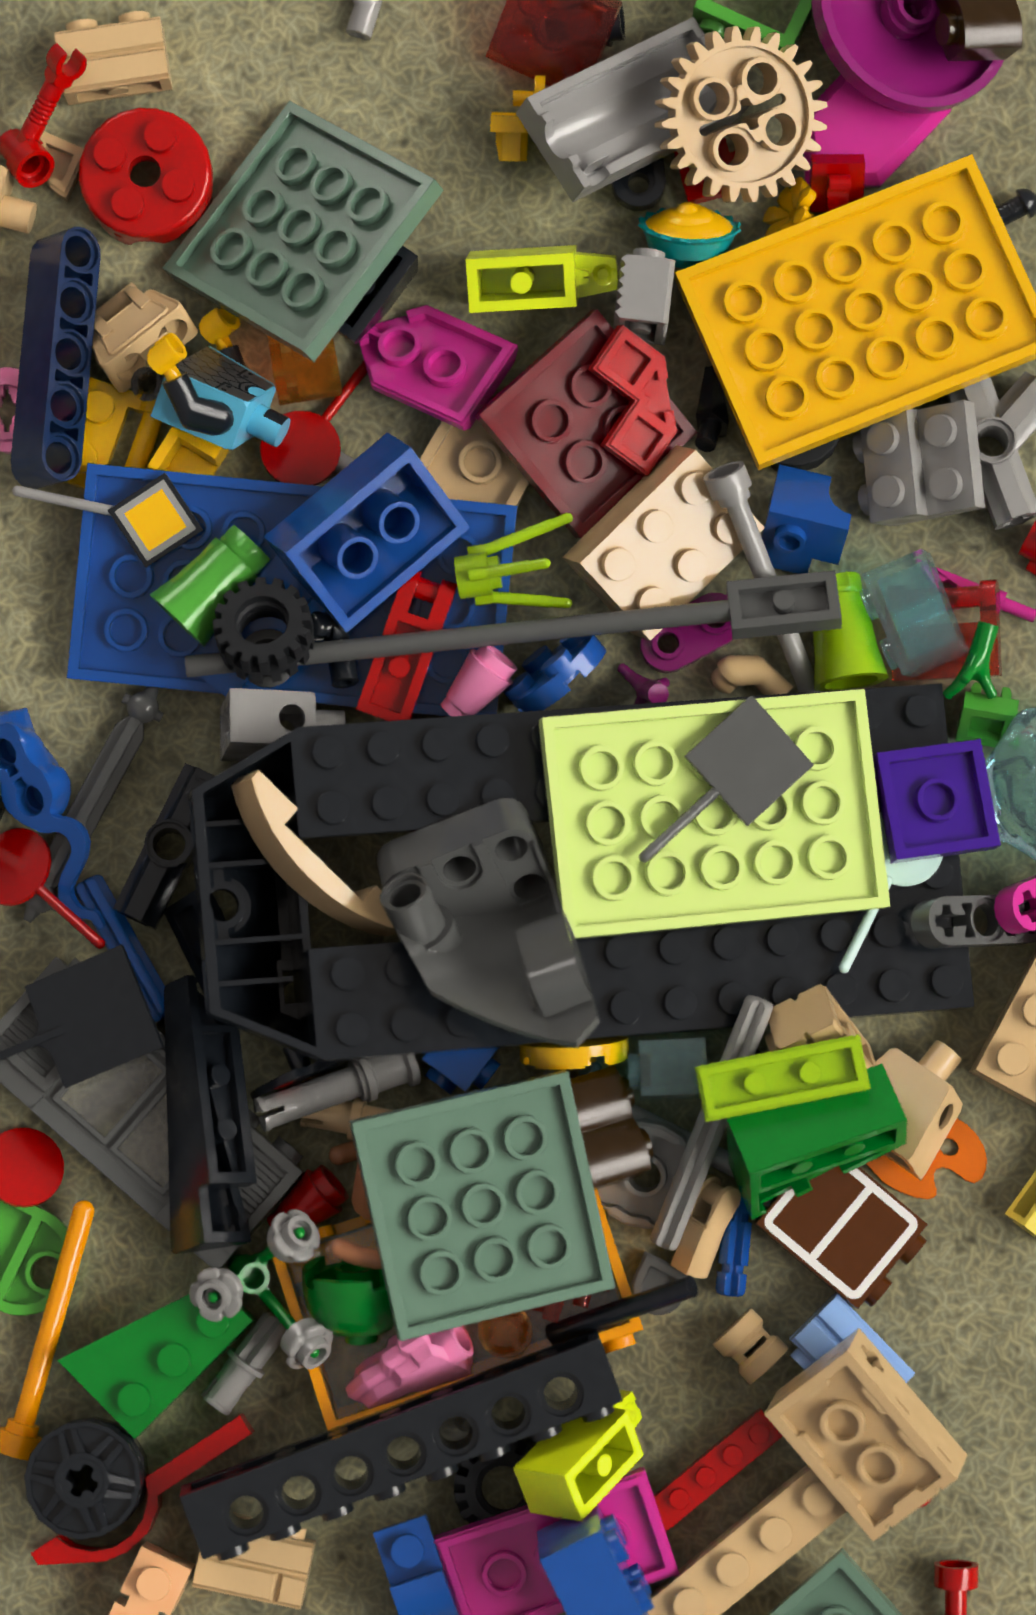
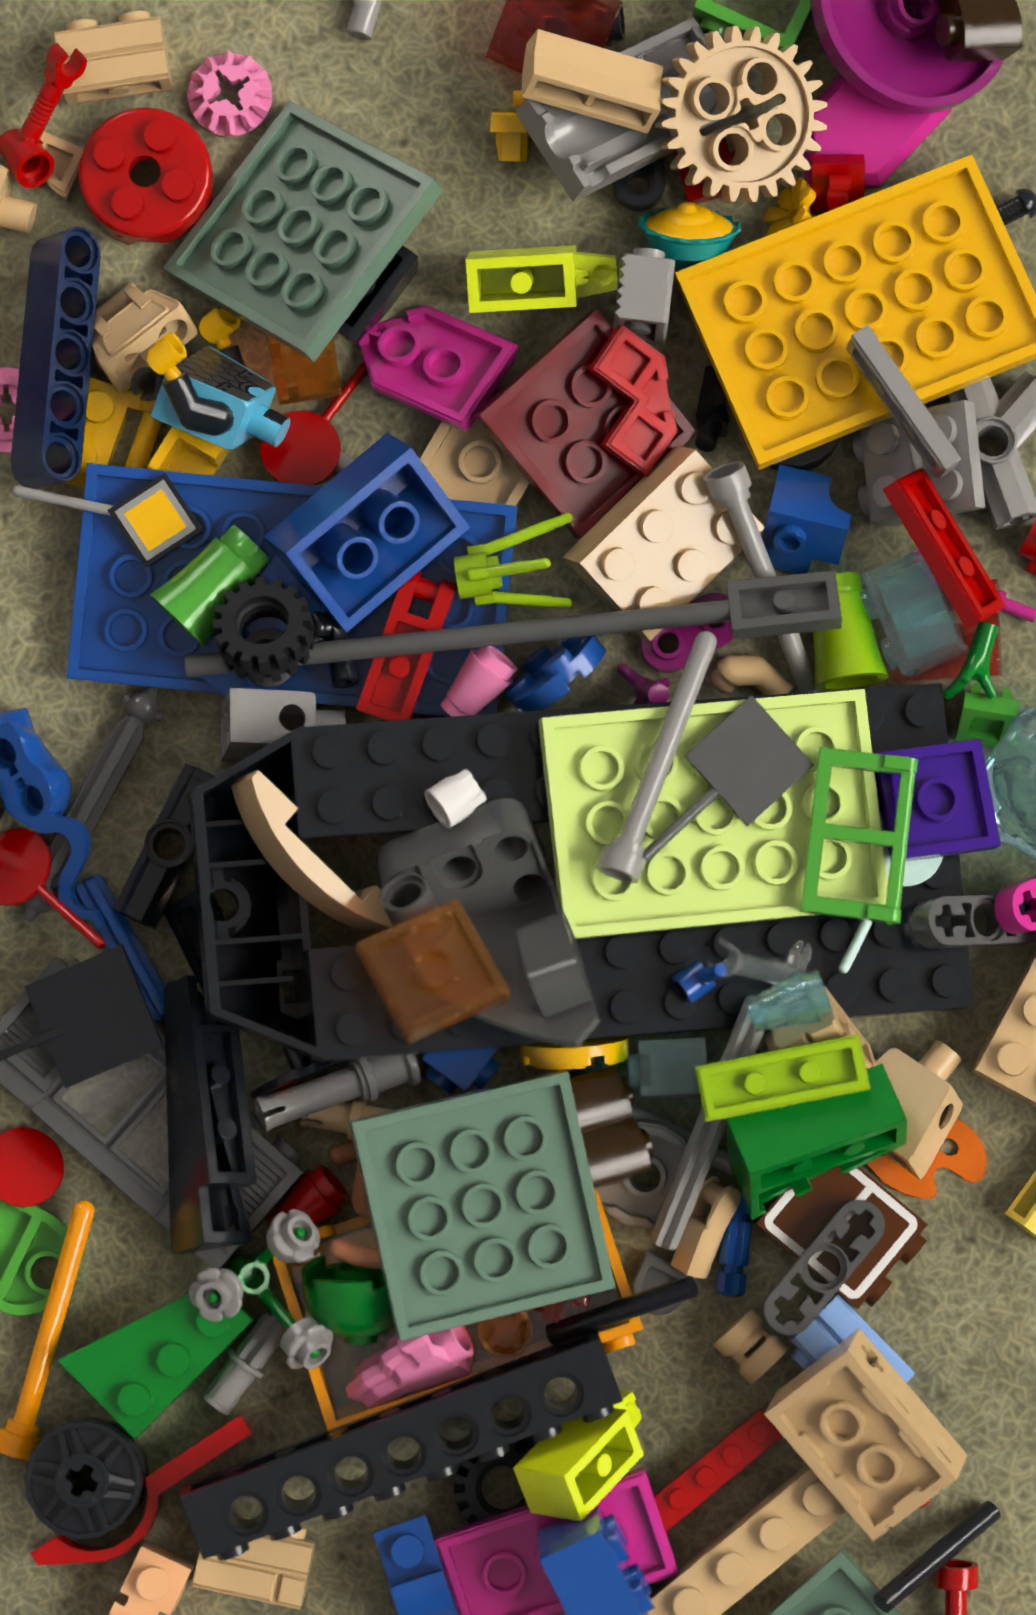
none -> bright pink gear [187,50,272,137]
none -> clear orange tile [356,898,511,1044]
none -> white hose [425,769,486,829]
none -> tan piece [522,29,664,134]
none -> light grey piece [596,631,717,883]
none -> blue hand [672,960,727,1004]
none -> clear piece [706,936,817,991]
none -> clear light blue cone [745,969,832,1032]
none -> dark grey beam [763,1200,885,1335]
none -> bright green window [800,747,918,925]
none -> light grey tile [846,324,961,479]
none -> black bar [873,1501,1000,1613]
none -> red tile [882,467,1006,630]

